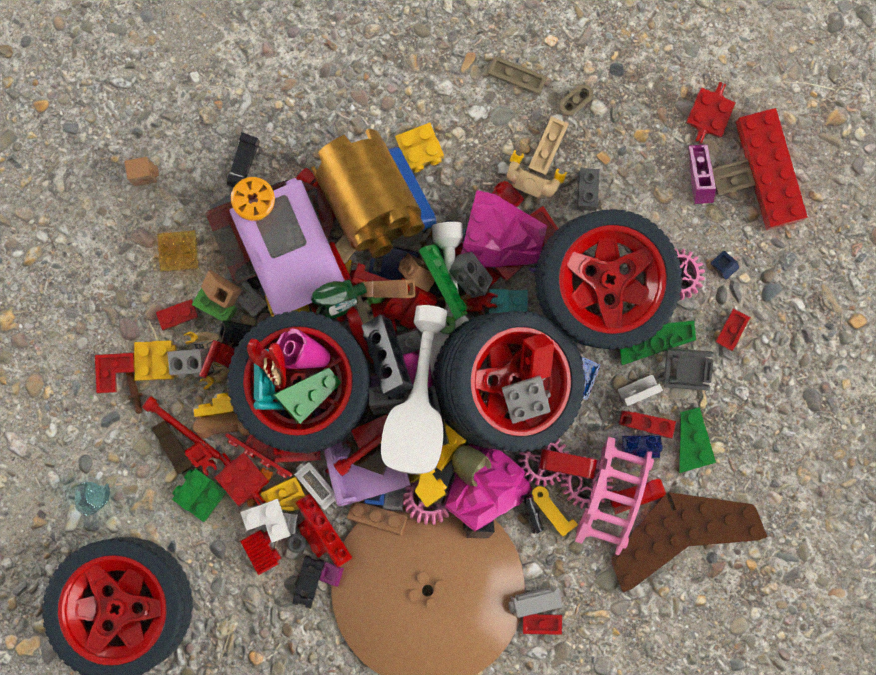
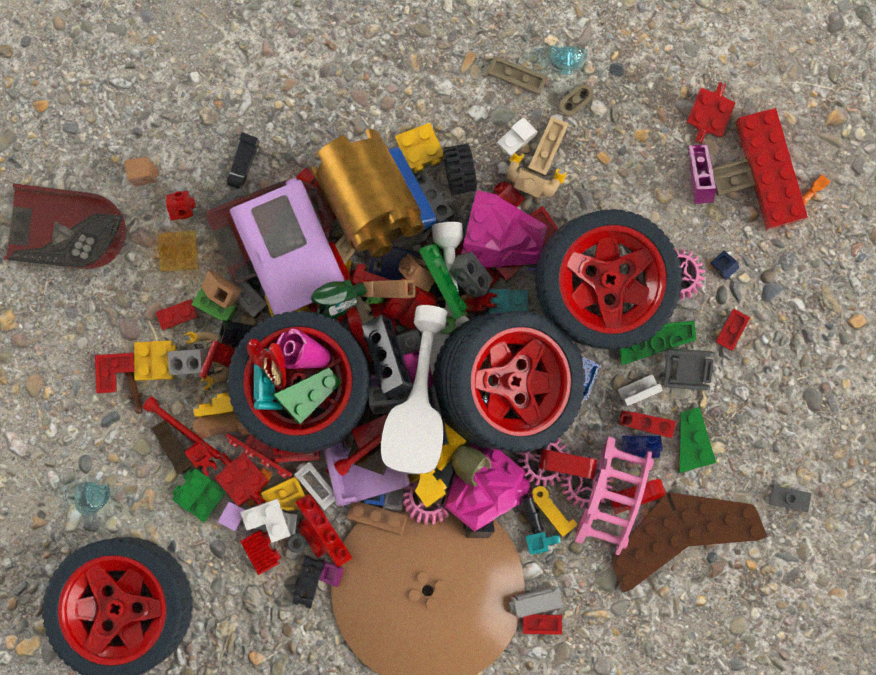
light orange wheel [231,177,275,221] -> none
light grey plate [502,376,551,424] -> none
red brick [520,333,554,379] -> none
dark grey brick [577,168,600,211] -> none
none -> clear smoke windscreen [4,183,126,270]
none -> red brick [166,191,196,221]
none -> lavender panel [218,501,245,531]
none -> dark grey leg [415,172,455,223]
none -> black tyre [443,143,477,195]
none -> white brick [497,118,538,157]
none -> teal plate [526,531,561,555]
none -> clear light blue cylinder [549,45,588,75]
none -> dark grey plate [769,485,812,512]
none -> orange piece [802,174,831,205]

